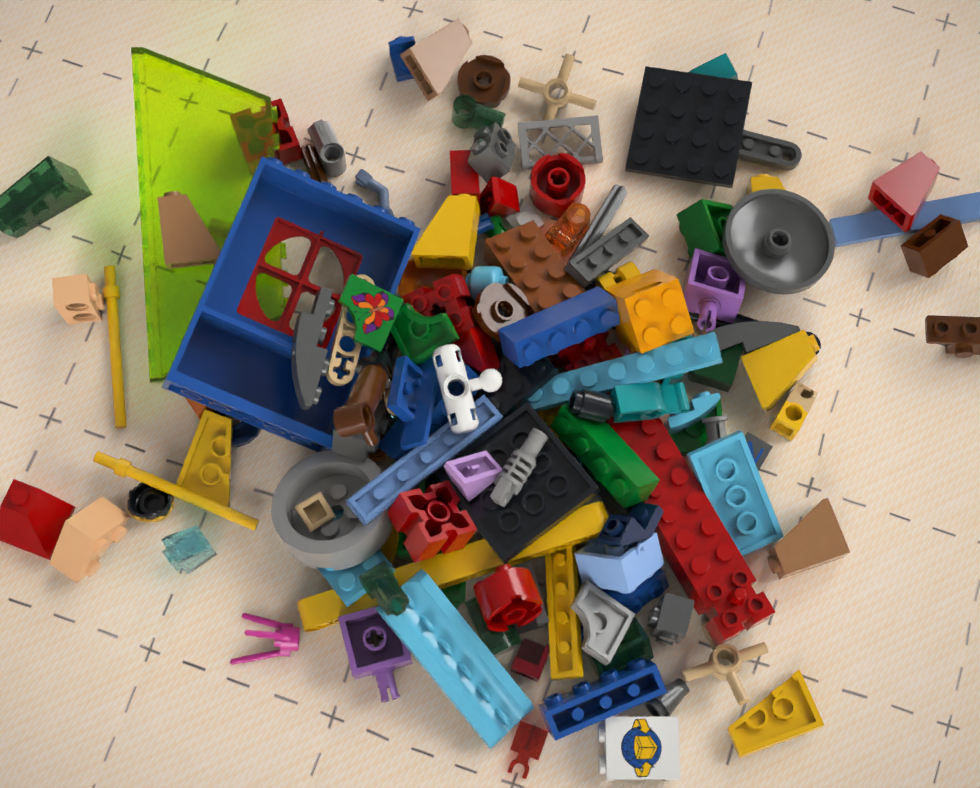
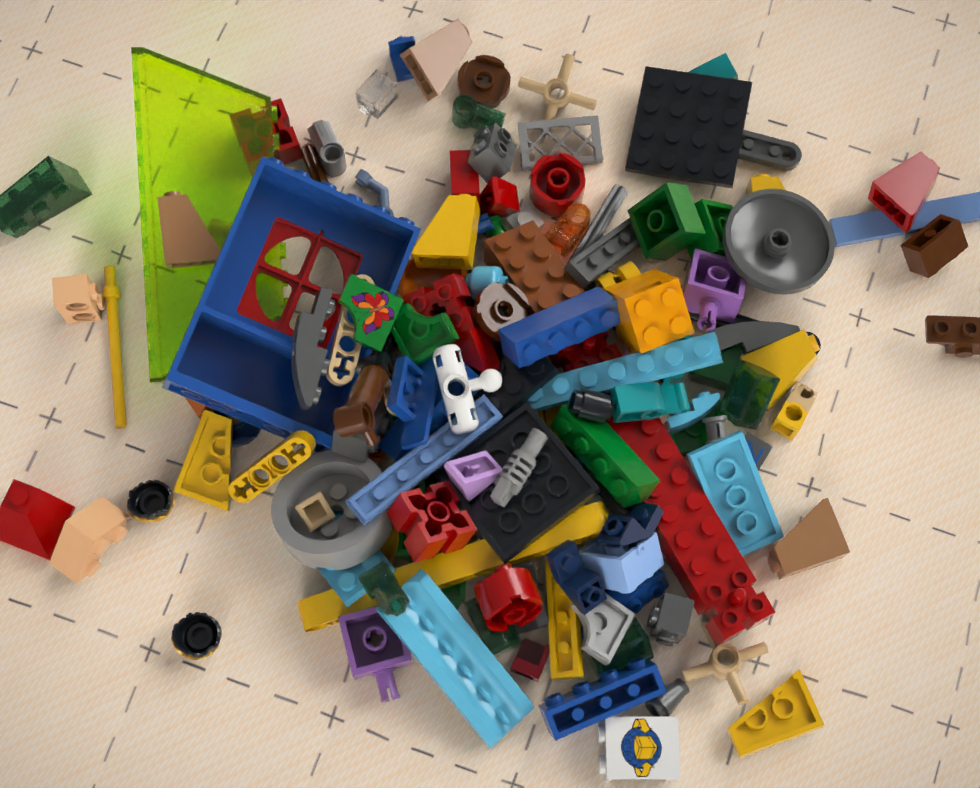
yellow bar [93,451,259,531] -> none
clear light blue slope [161,525,217,574] -> none
dark pink plant [230,613,300,665] -> none
clear red plate [507,720,549,779] -> none
none -> black hair [171,612,222,660]
none -> yellow beam [228,430,316,503]
none -> clear brick [356,69,398,119]
none -> dark blue slope [546,539,607,615]
none -> green brick [627,182,706,261]
none -> clear green brick [717,360,780,430]

